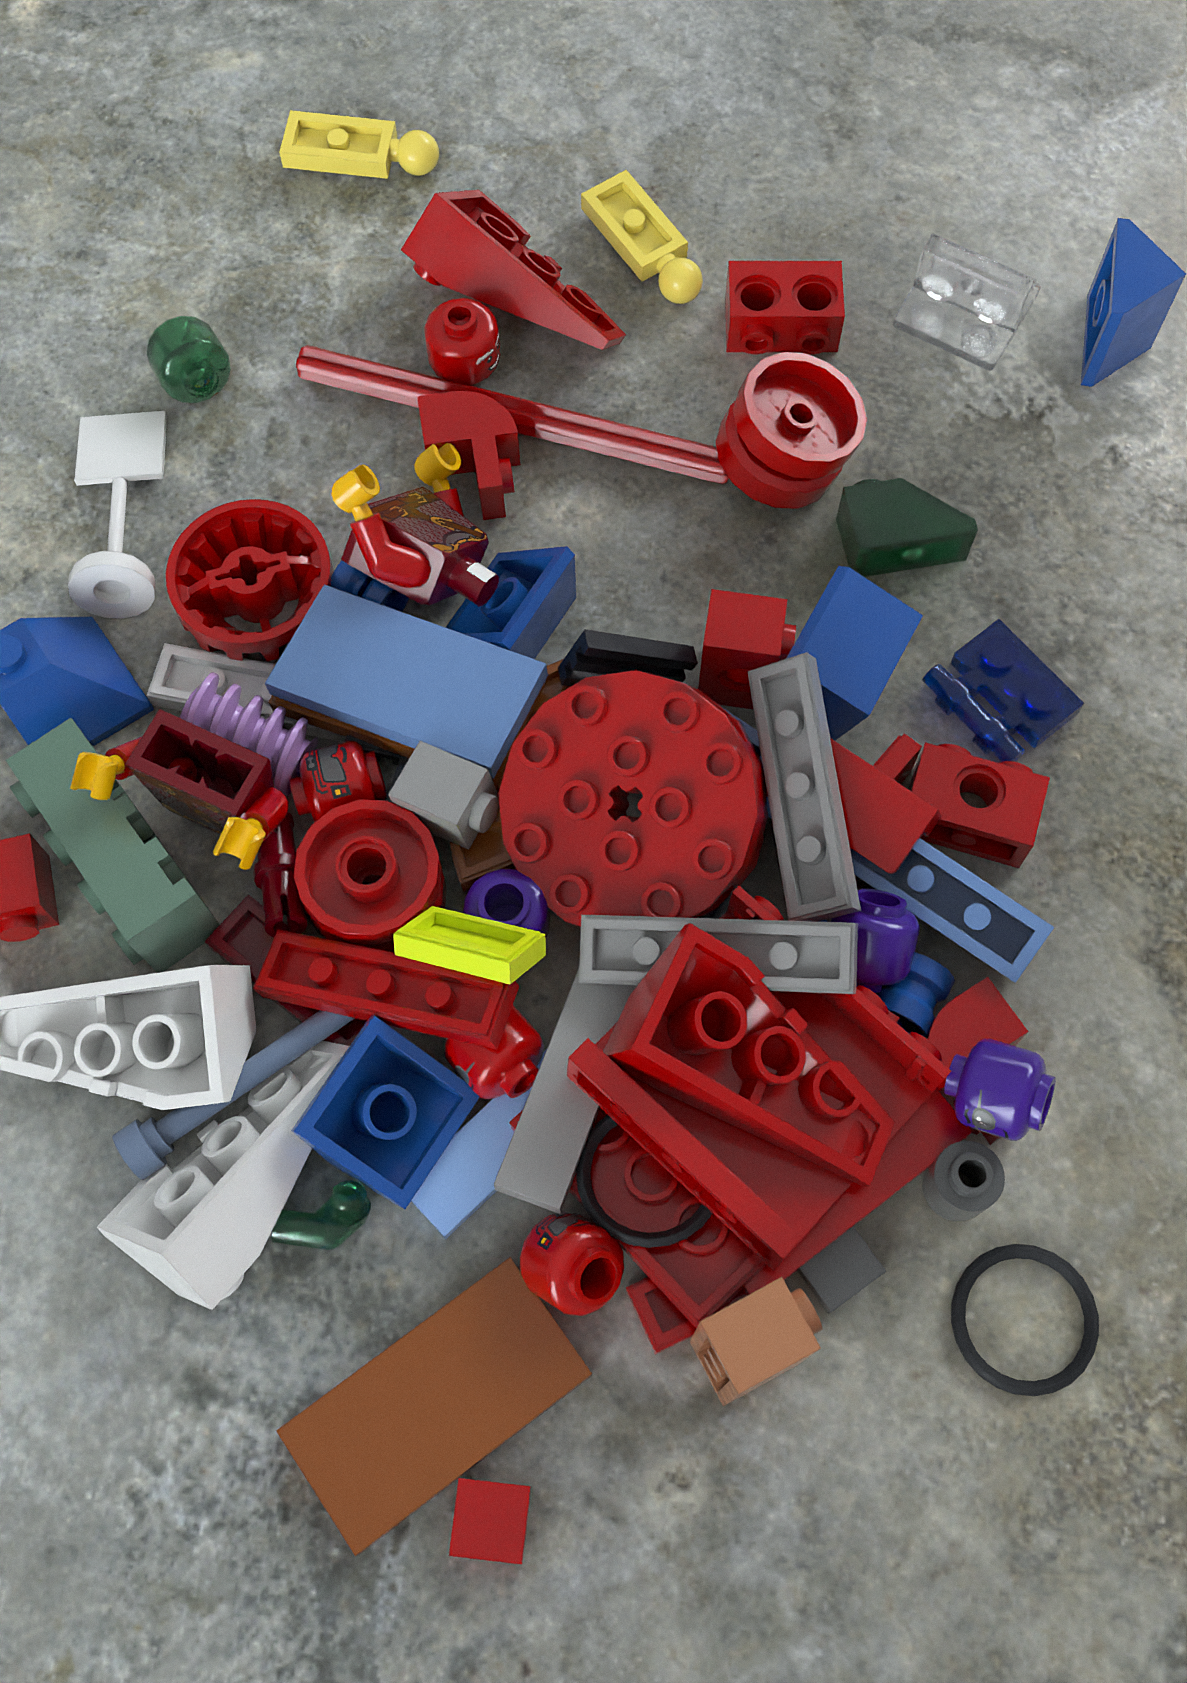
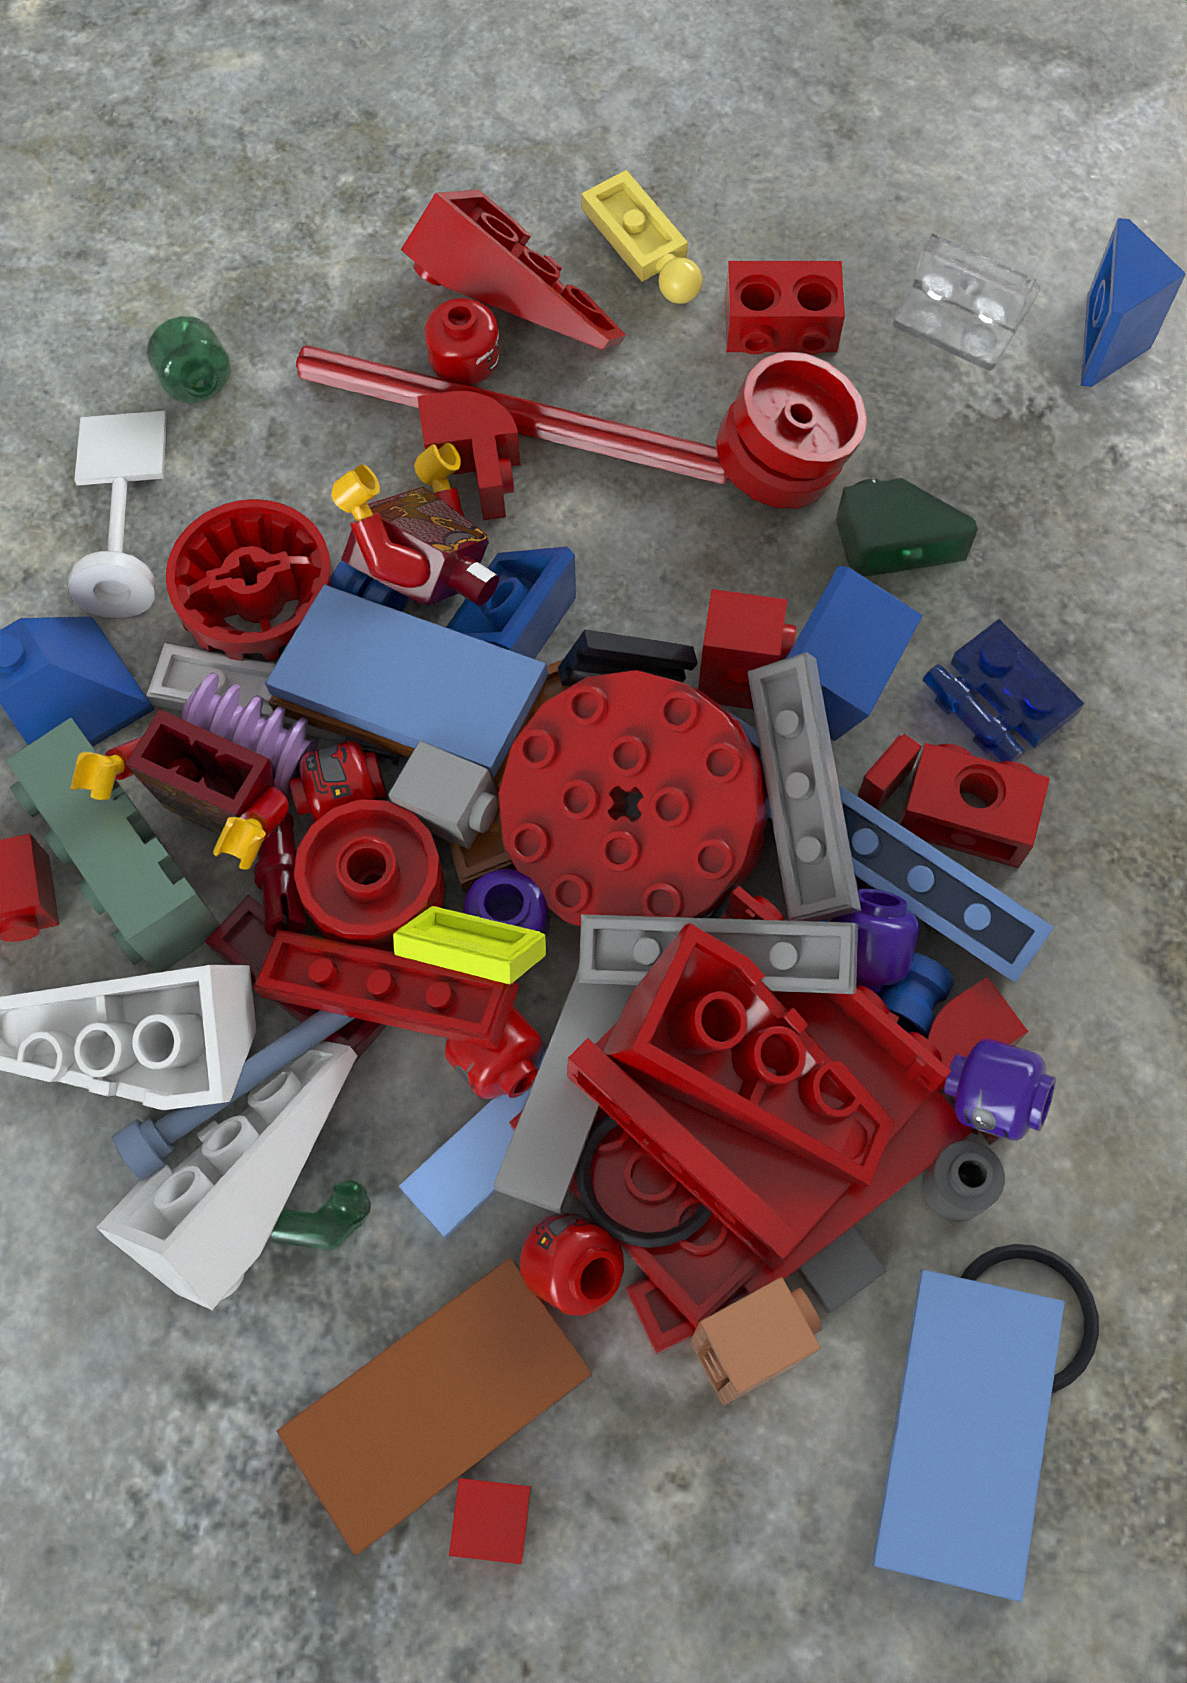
light yellow plate [279,110,439,179] -> none
blue slope [291,1015,480,1209] -> none
red panel [830,738,942,874] -> none
none -> medium blue tile [871,1269,1065,1602]

